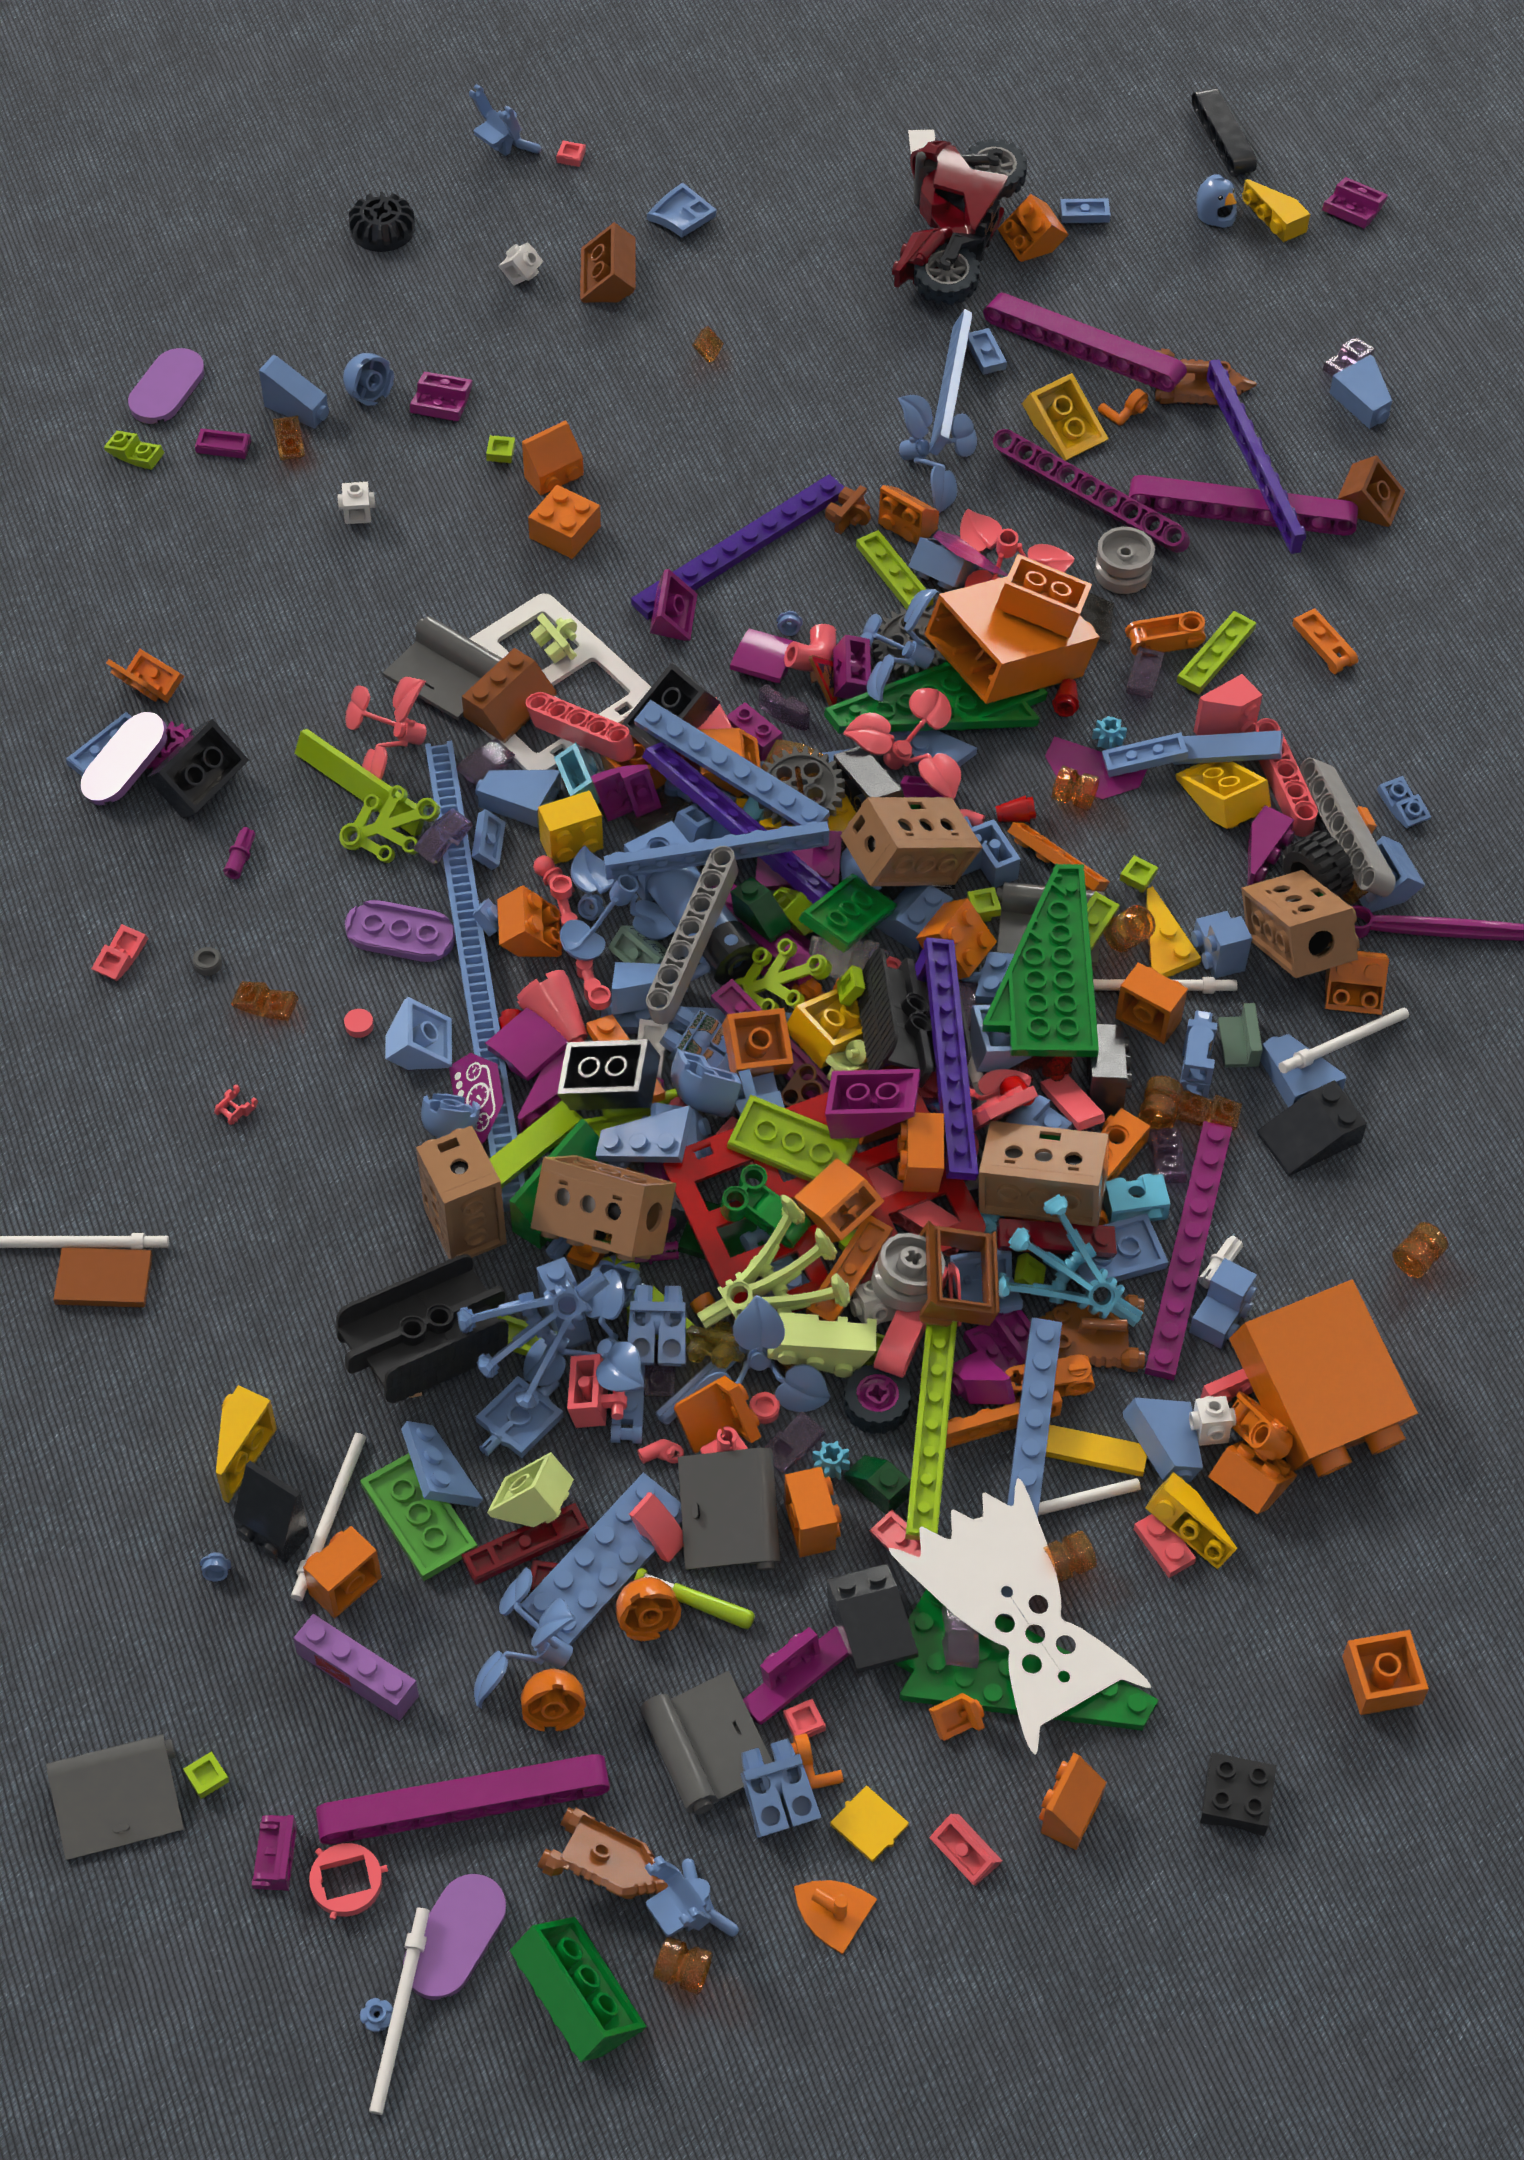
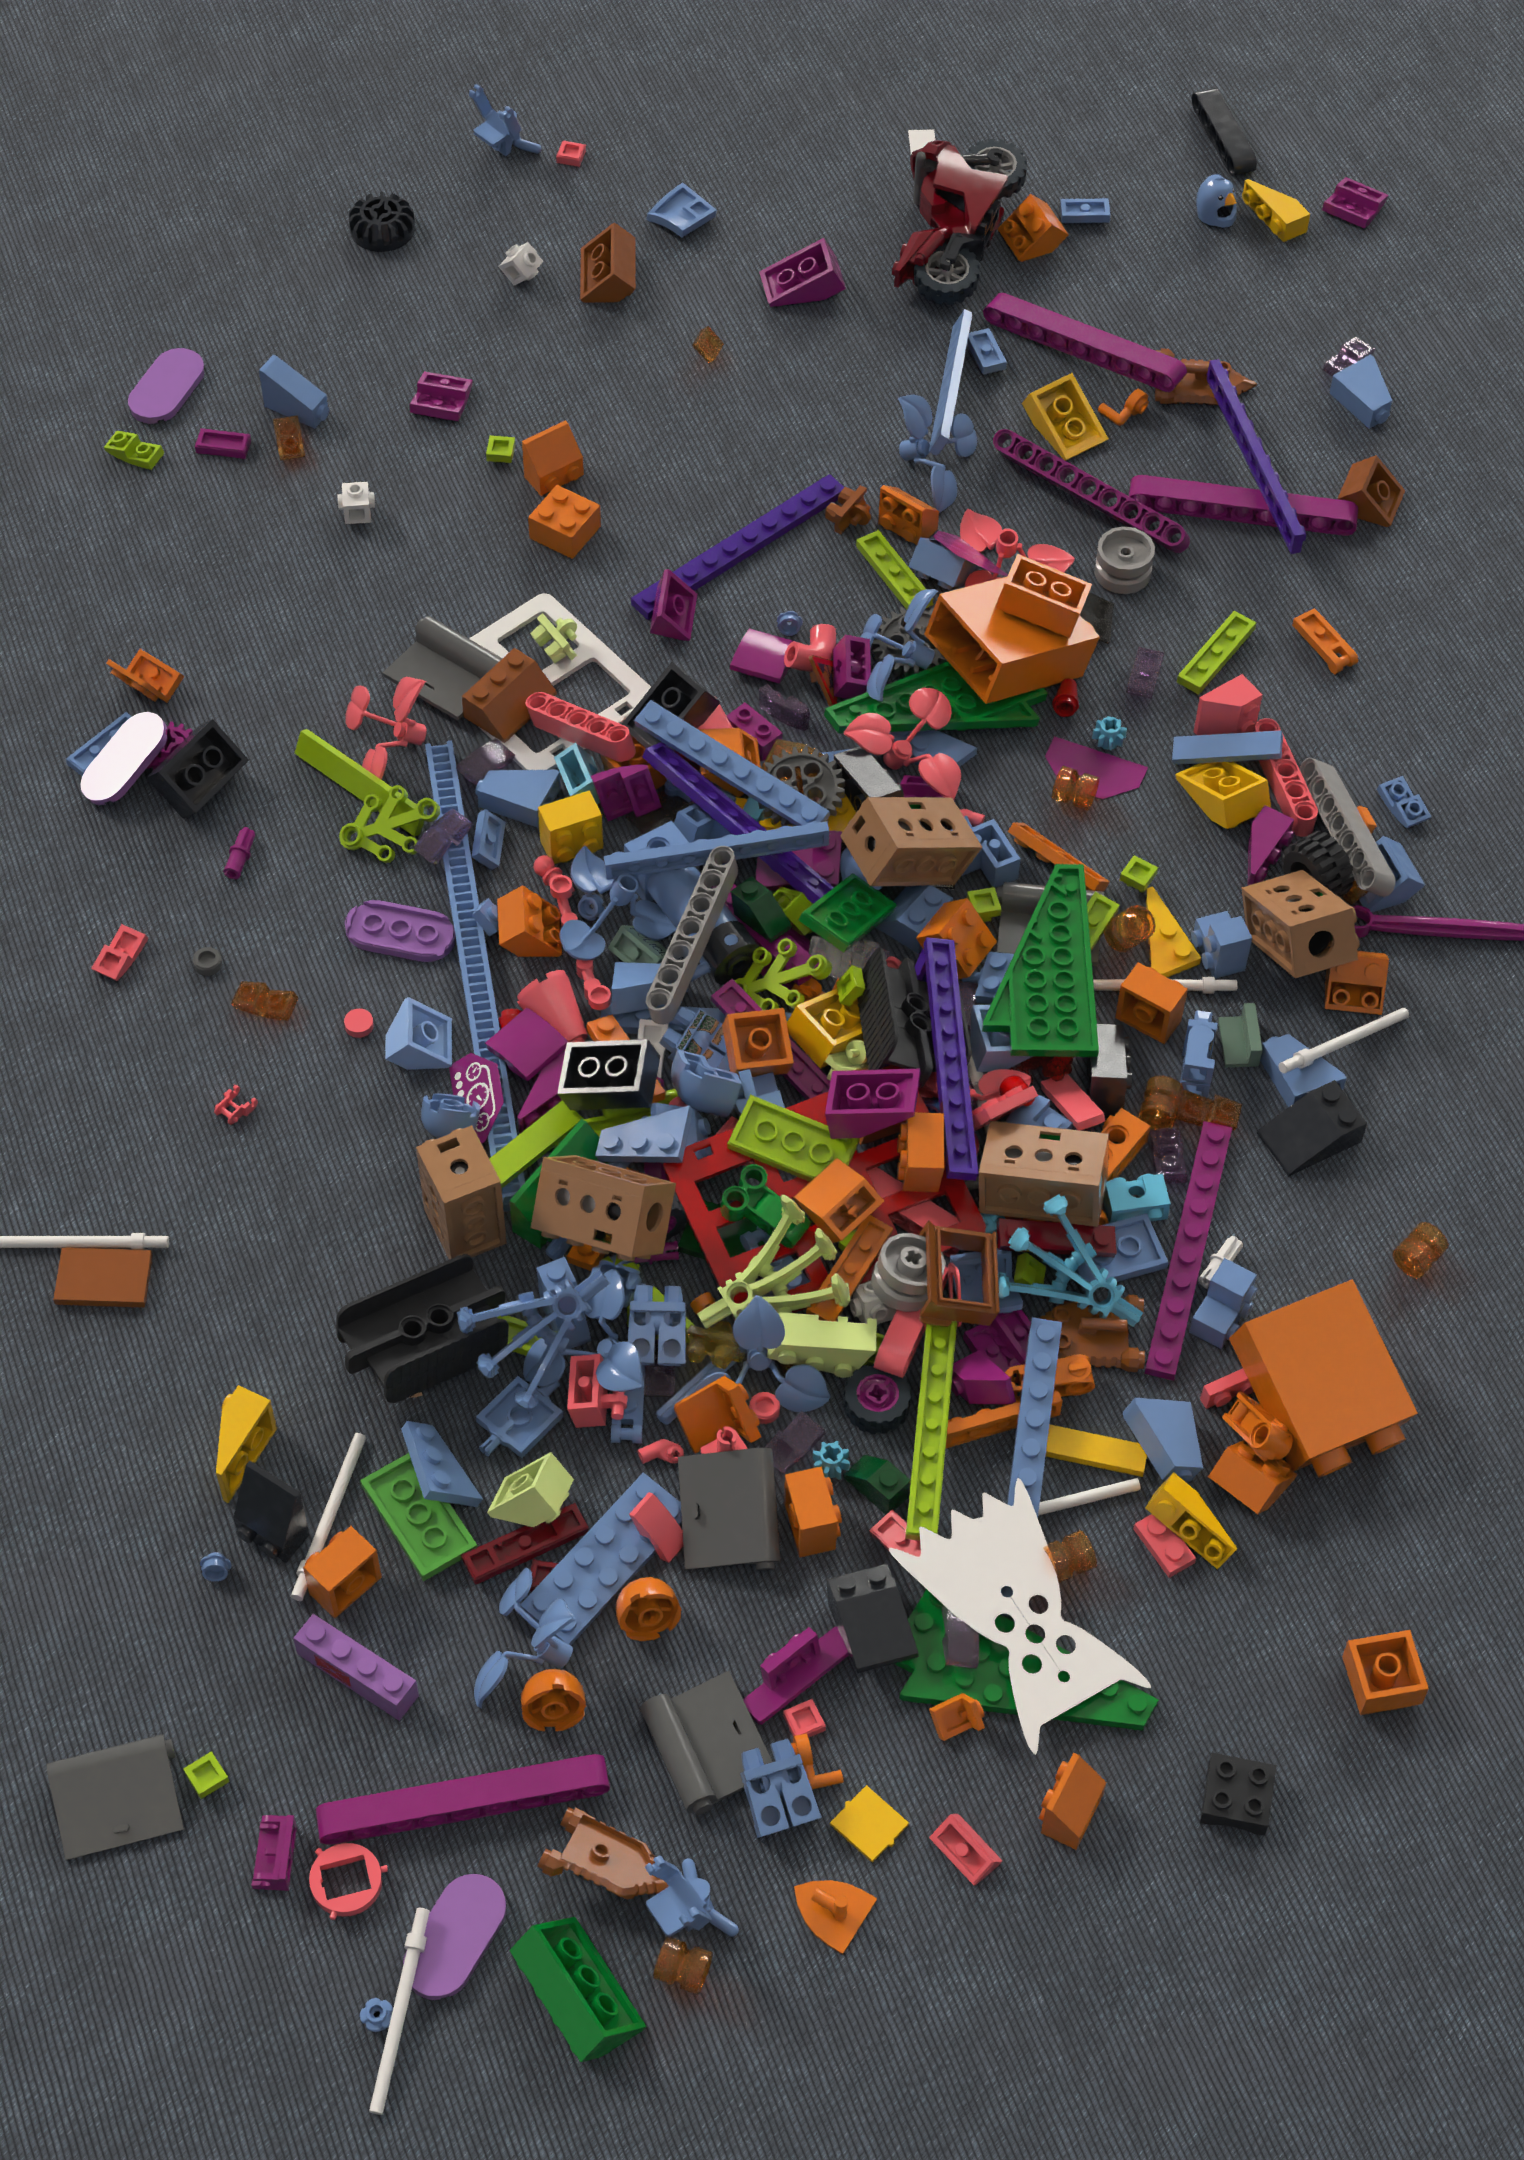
medium blue cylinder [343,353,394,406] -> none
lime piece [634,1568,755,1629] -> none
reddish brown piece [781,1064,824,1108] -> none
red cone [995,795,1036,822] -> none
medium blue plate [1102,732,1188,777] -> none
orange piece [1125,611,1206,656] -> none
white brick [1189,1396,1236,1446] -> none
none -> magenta slope [759,238,846,307]

